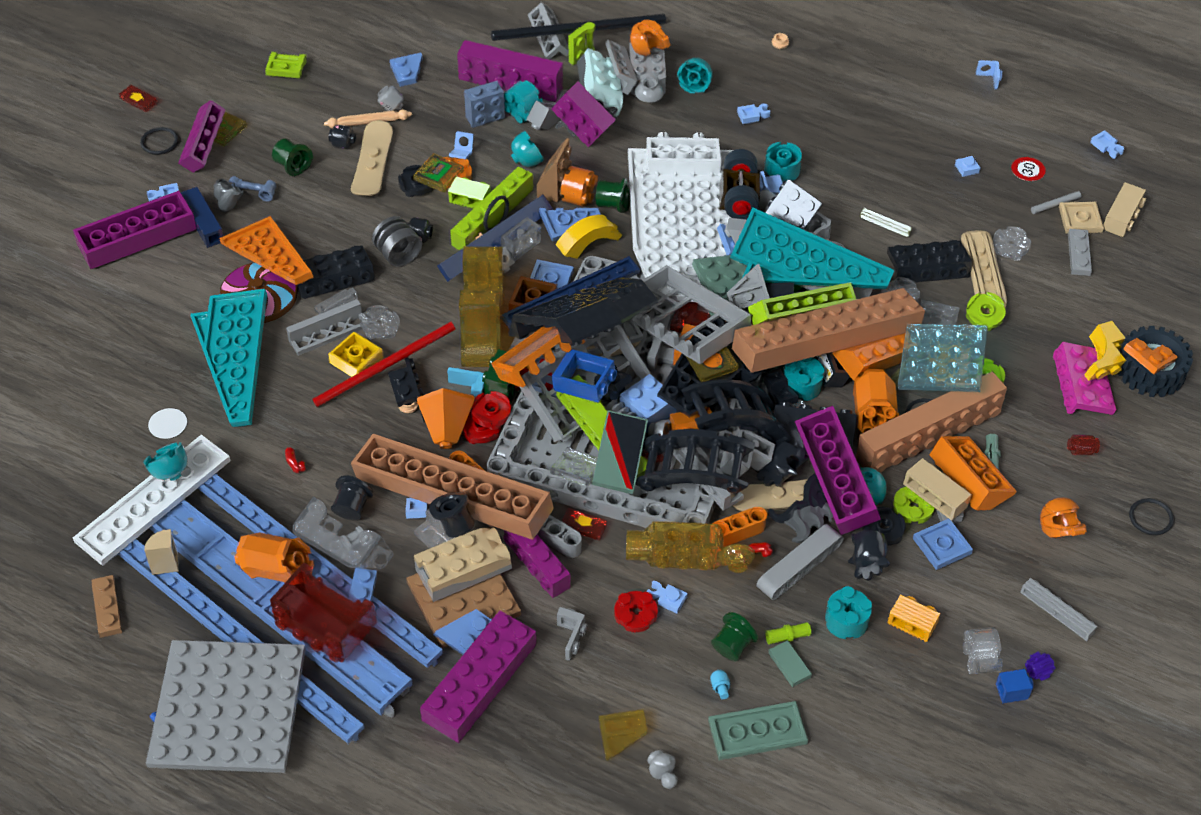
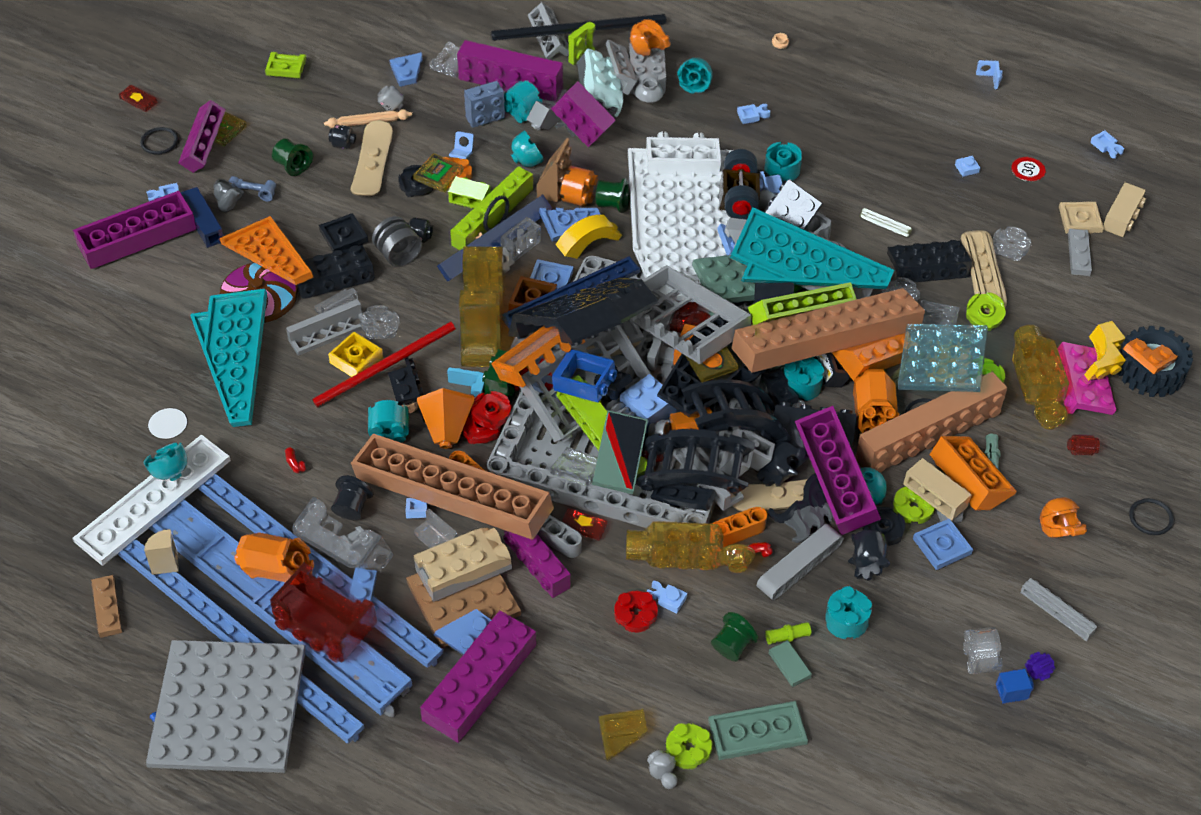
black piece [429,492,475,538] -> none
light grey bracket [557,607,587,661] -> none
medium azure cylinder [710,670,730,699] -> none
light grey wing [727,264,769,309] -> none
light orange brick [887,594,941,642] -> none
light grey bar [1031,191,1081,214] -> none
none -> black plate [319,213,368,252]
none -> teal brick [368,400,409,443]
none -> clear plate [429,42,460,78]
none -> black plate [650,484,716,511]
none -> lime plate [666,723,712,769]
none -> clear yellow brick [1012,325,1069,430]

